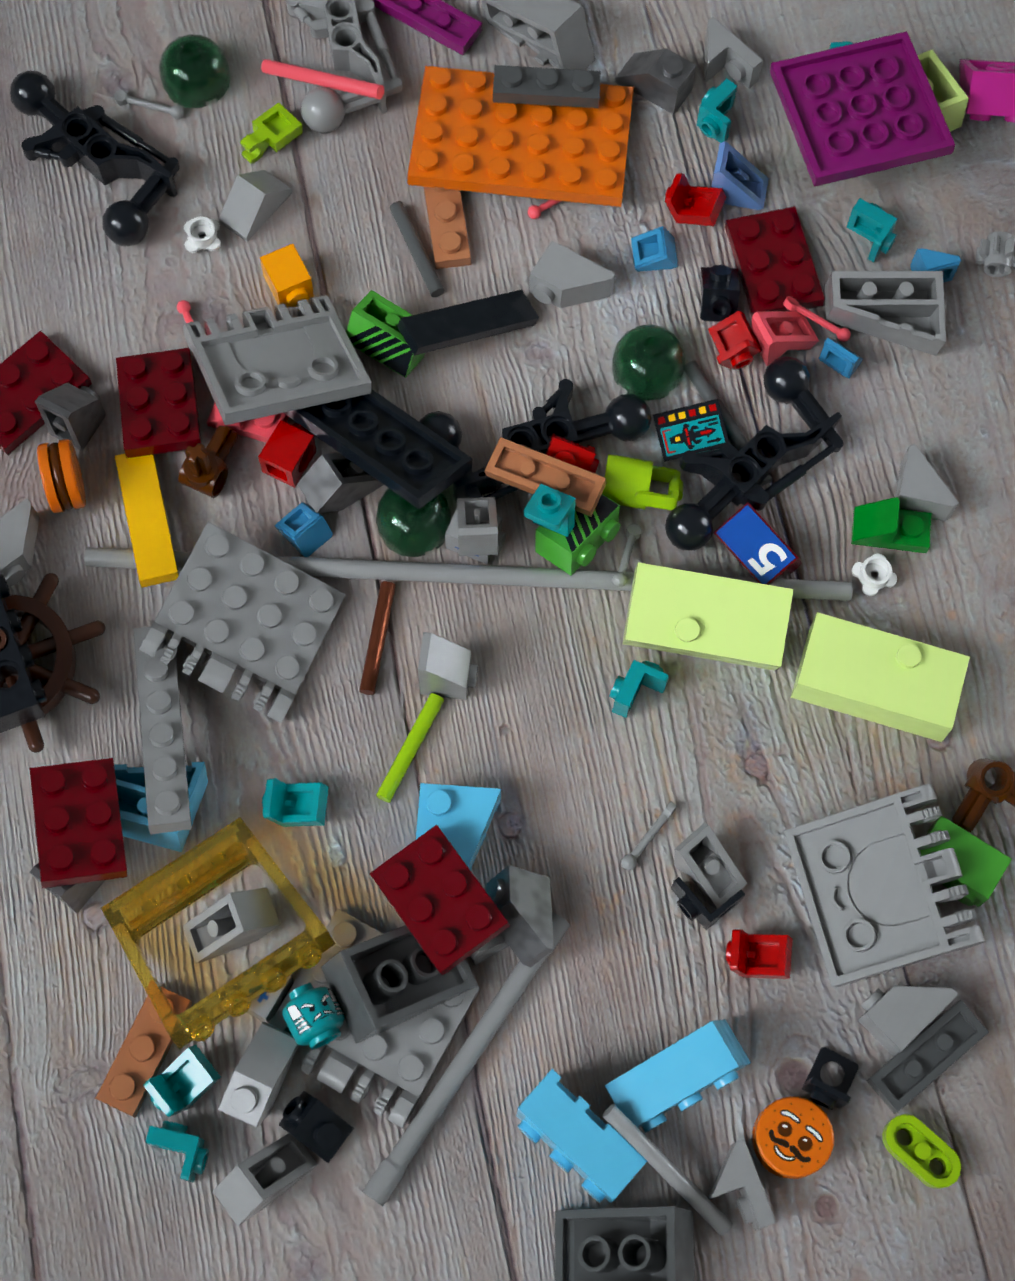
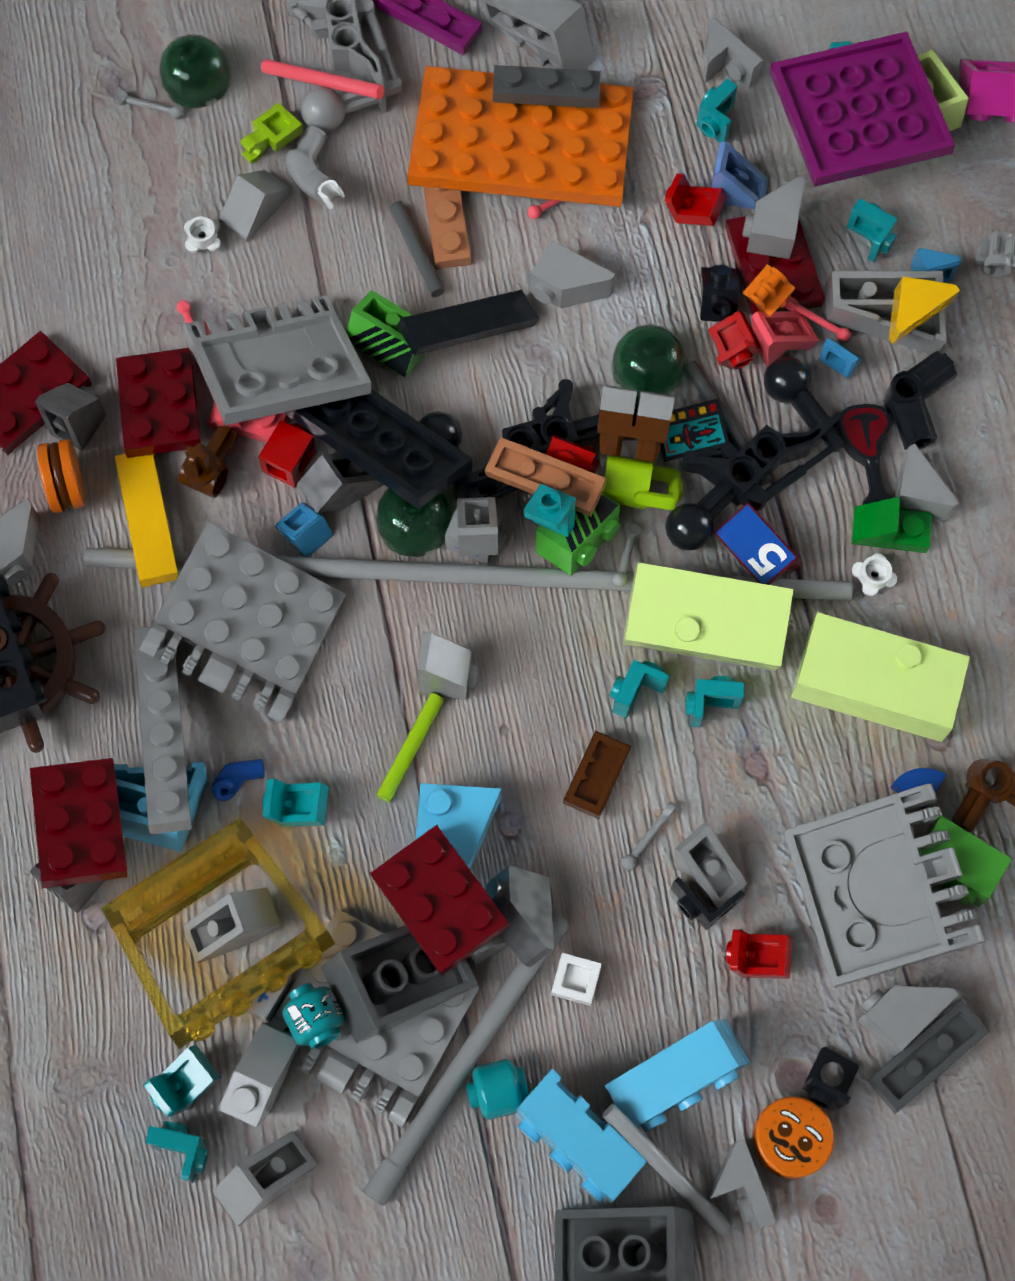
black piece [10,71,180,247] -> none
nougat plate [95,983,193,1118] -> none
light orange brick [260,243,314,308] -> none
black bracket [279,1091,354,1163] -> none
copper bar [359,581,396,695] -> none
flat silver slope [615,48,696,115] -> none
dark azure slope [631,226,678,272] -> none
lime plate [882,1114,961,1189] -> none
none -> blue arm [211,759,265,801]
none -> light grey arm [285,126,345,209]
none -> teal head [466,1059,529,1120]
none -> white plate [551,953,602,1006]
none -> reddish brown plate [563,730,631,819]
none -> hips [597,384,675,462]
none -> teal bracket [685,676,744,728]
none -> light grey slope [742,176,805,259]
none -> orange arm [743,264,796,317]
none -> black piece [836,404,894,505]
none -> black piece [883,351,957,450]
none -> yellow slope [888,276,960,344]
none -> blue tile [890,768,946,810]

